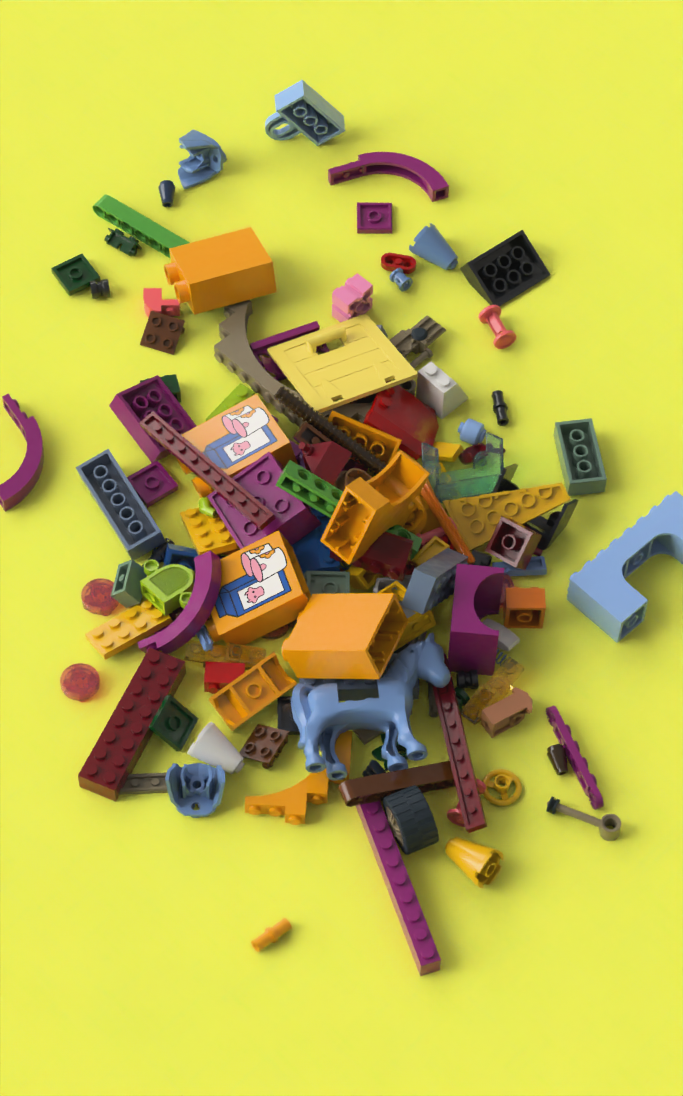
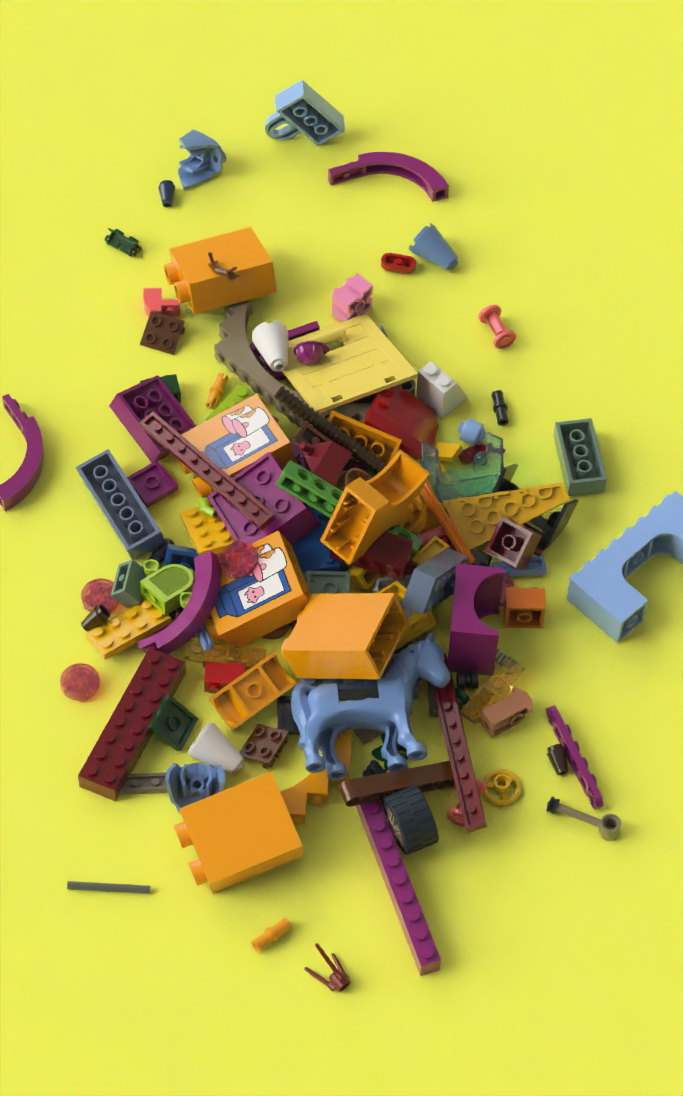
dark green plate [51,253,100,296] -> none
black wheel [90,279,110,299] -> none
bright green beam [92,194,190,259] -> none
magenta tile [357,202,392,234] -> none
medium blue bush [389,268,413,292] -> none
dark tan piece [389,315,446,369] -> none
yellow cone [445,837,504,888] -> none
black slope [460,229,551,307] -> none
white slope [482,618,520,651] -> none
none -> dark grey bar [67,881,151,894]
none -> dark brown cone [81,605,110,632]
none -> light orange brick [173,771,305,894]
none -> light orange pin [205,373,229,410]
none -> reddish brown piece [208,252,240,281]
none -> clear pink tile [218,539,259,579]
none -> white cone [252,321,288,371]
none -> magenta piece [293,341,329,365]
none -> dark red plant [304,943,351,992]

